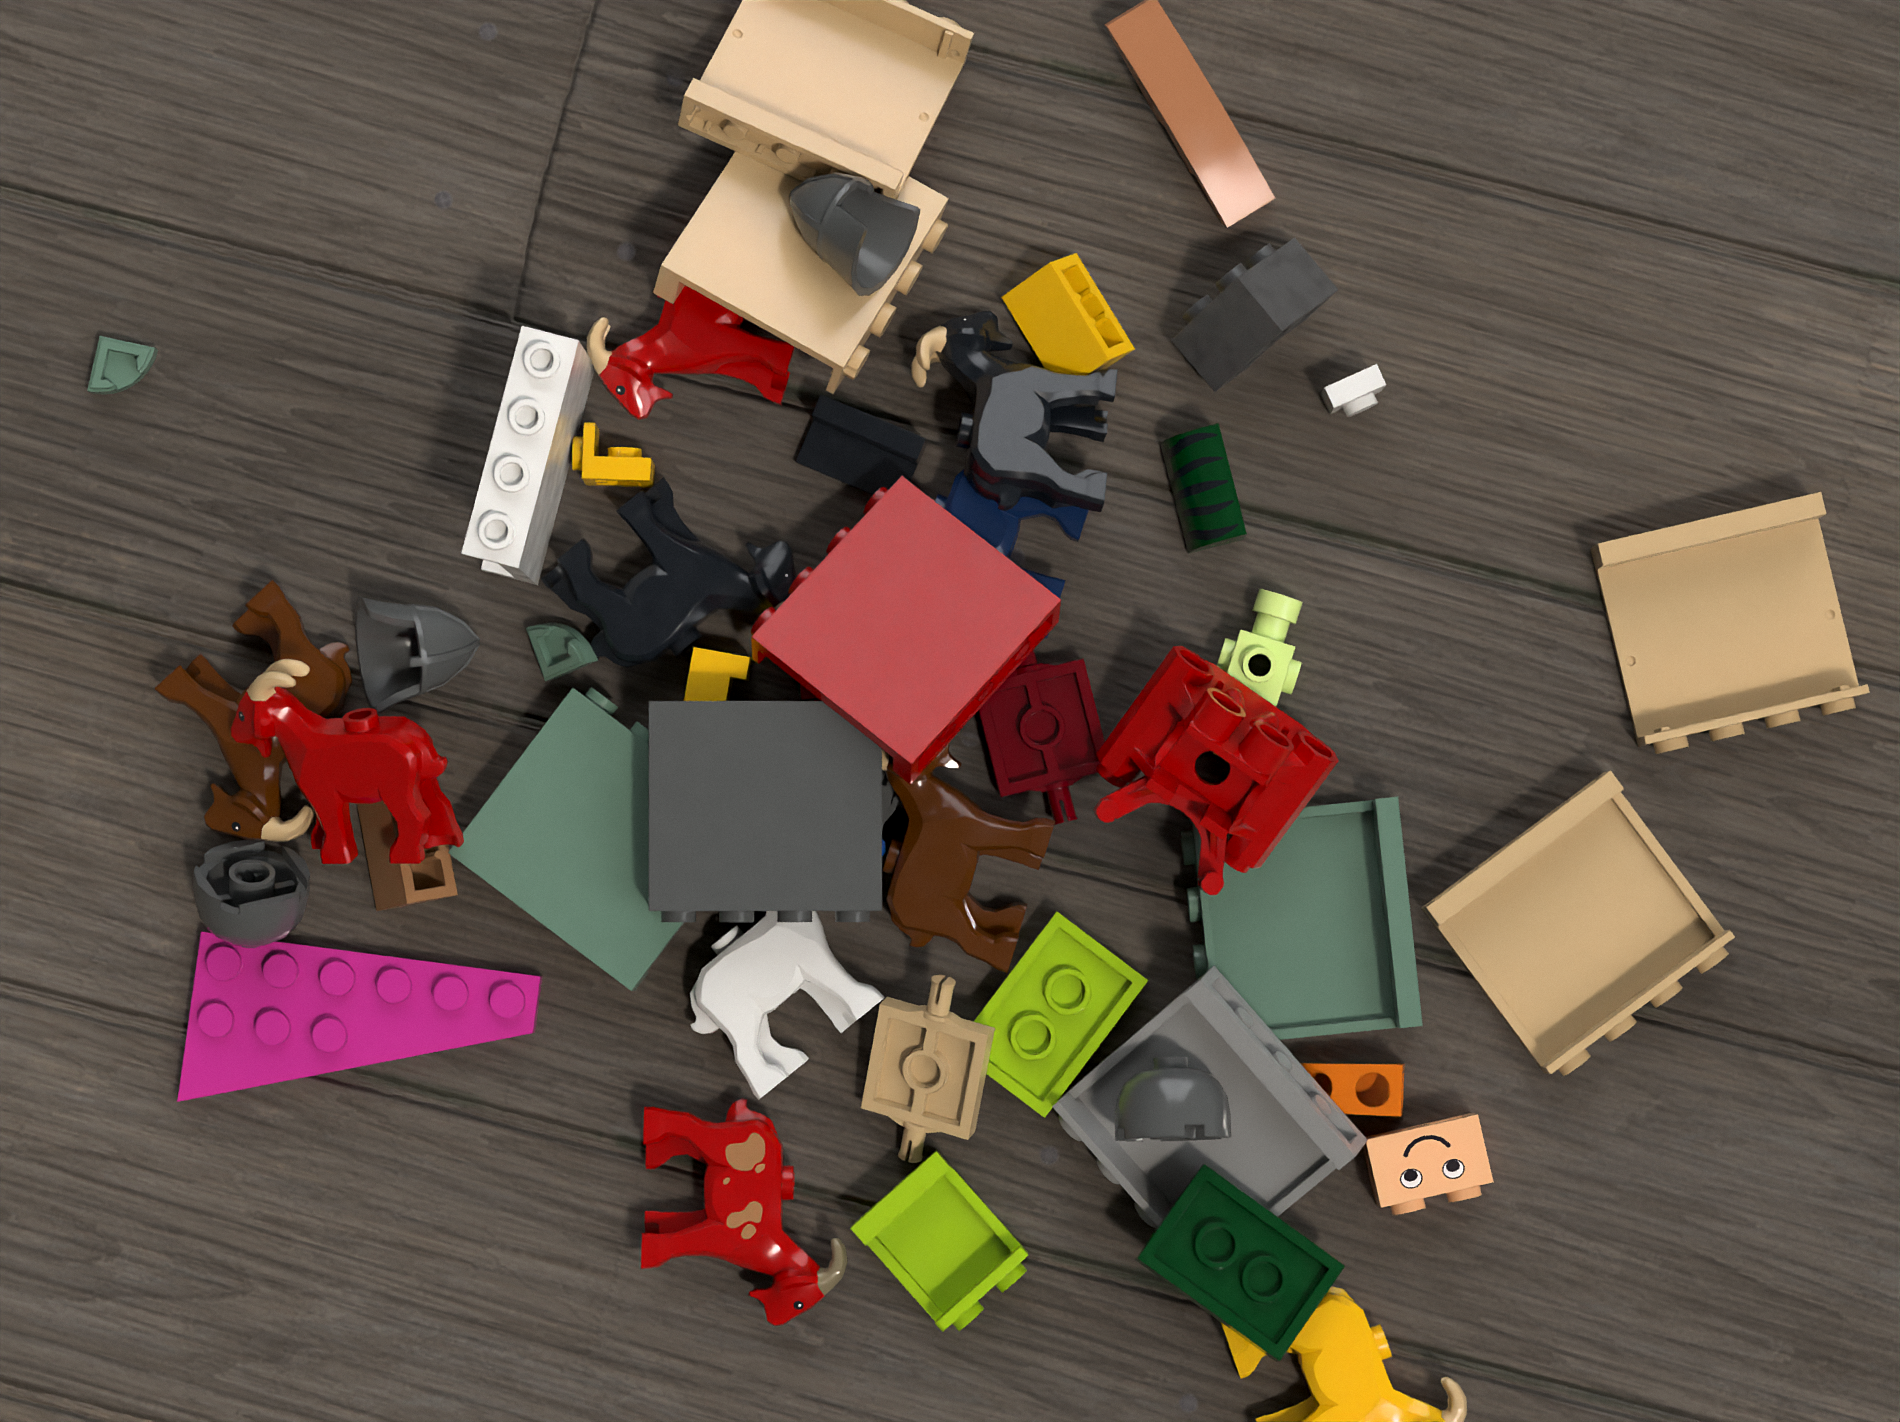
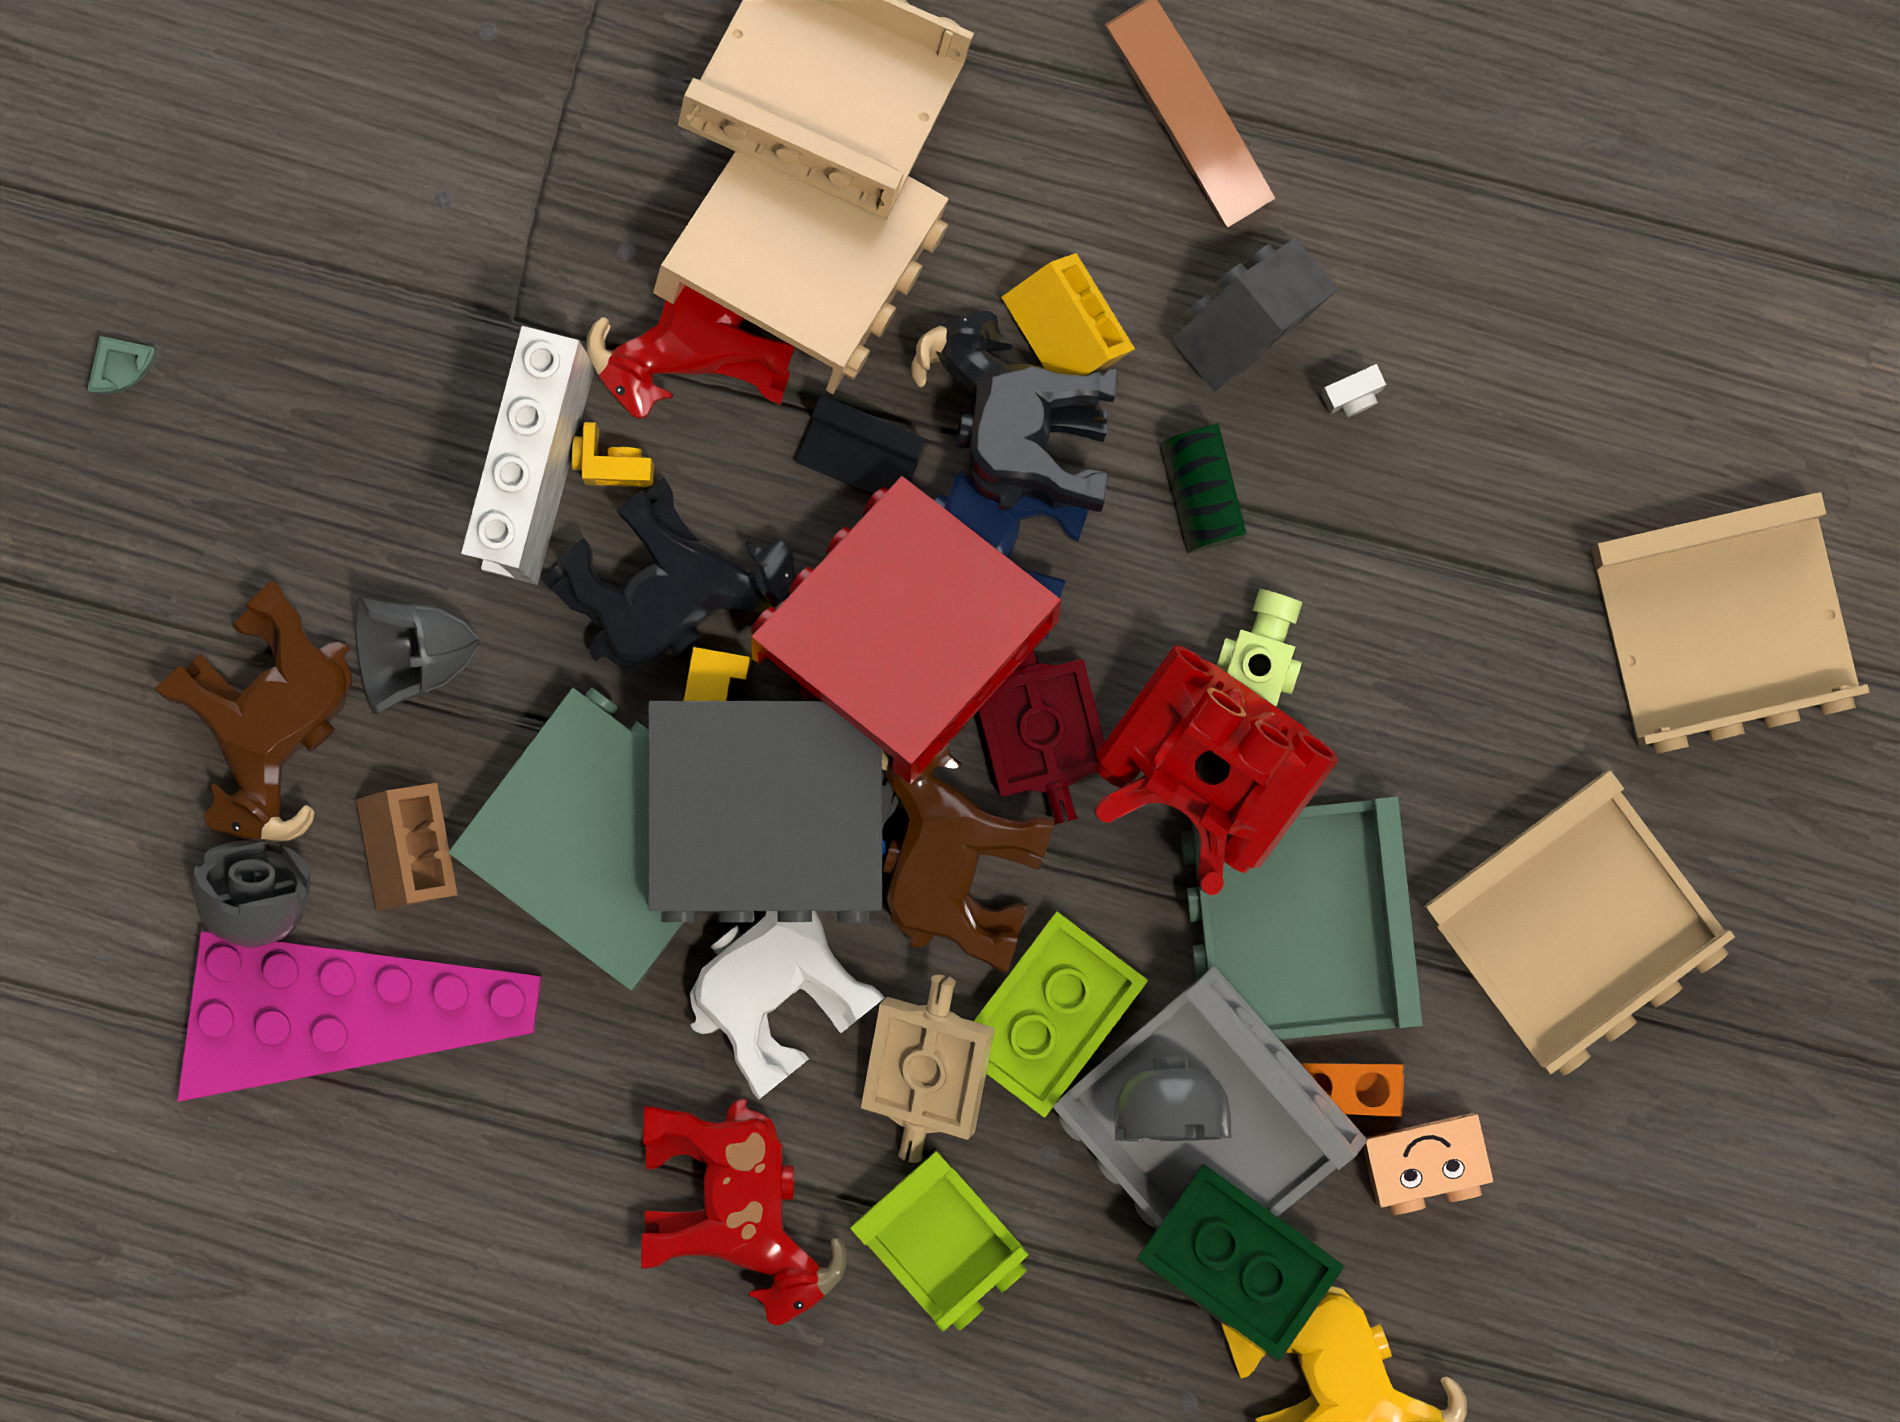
red animal [231,659,464,864] -> none
sand green tile [526,622,598,681] -> none
dark grey helmet [789,173,920,296] -> none

